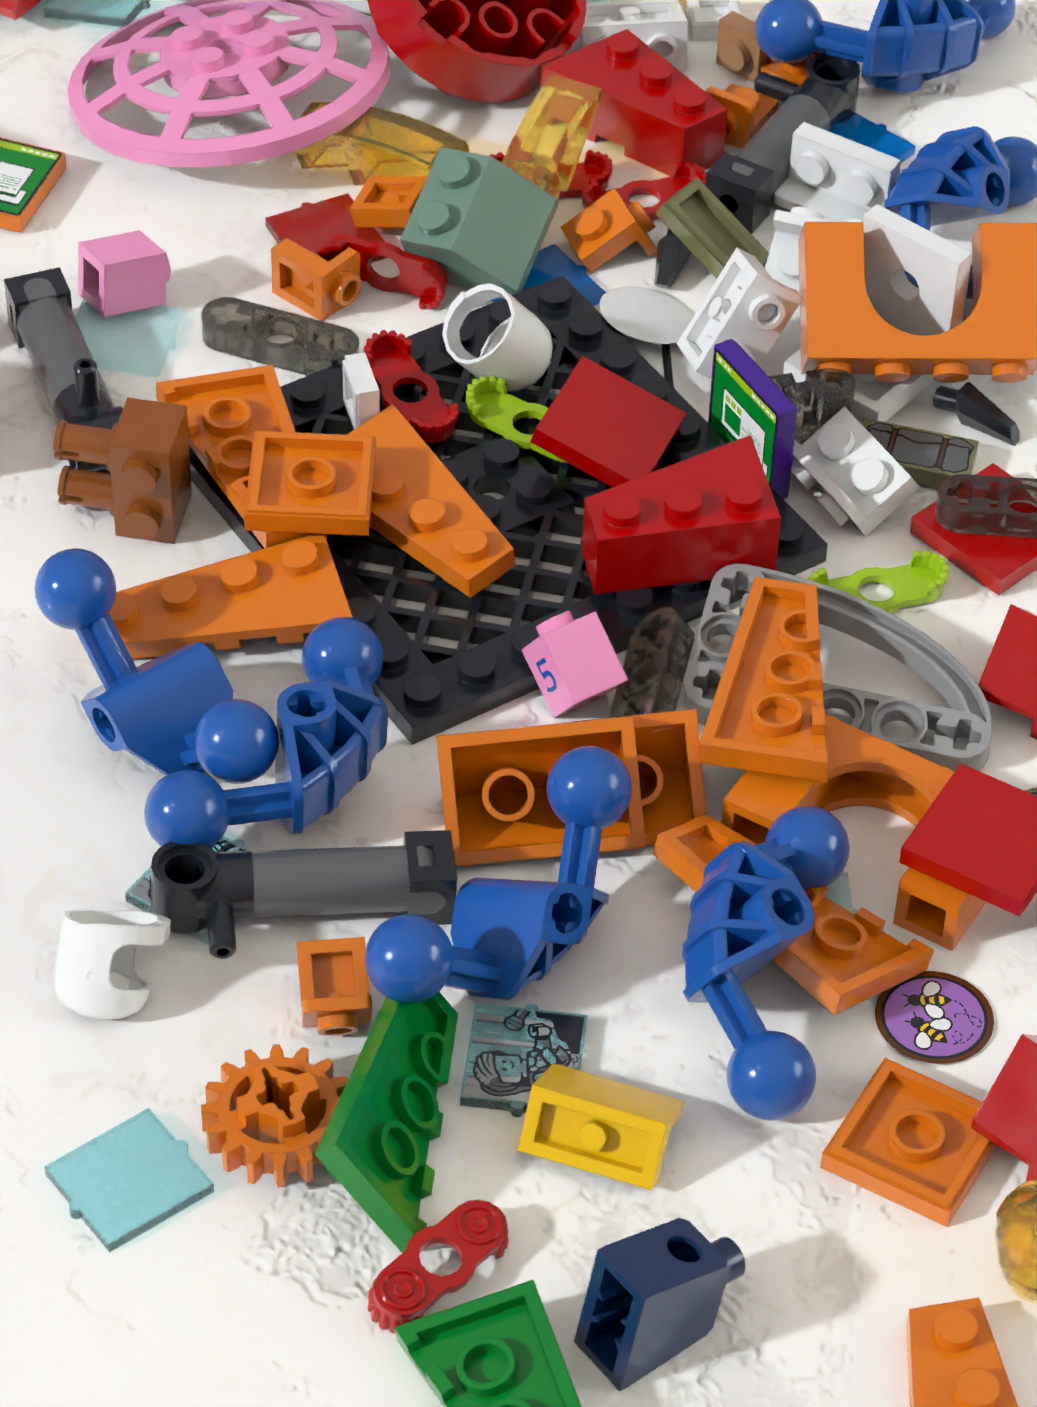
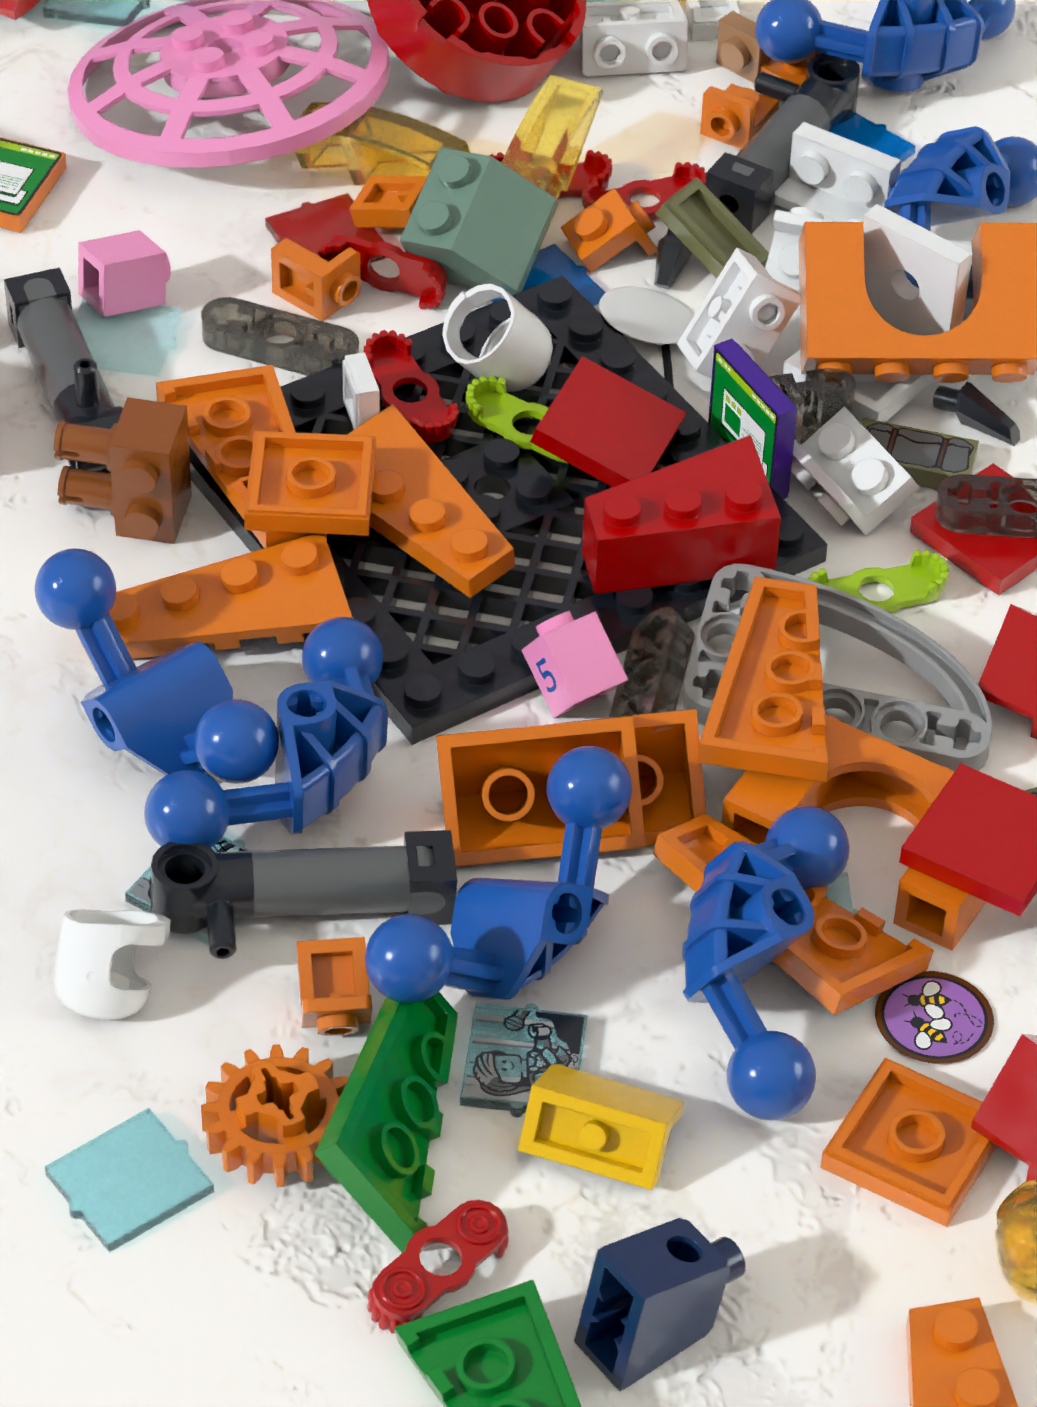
red wedge [540,29,728,176] -> none

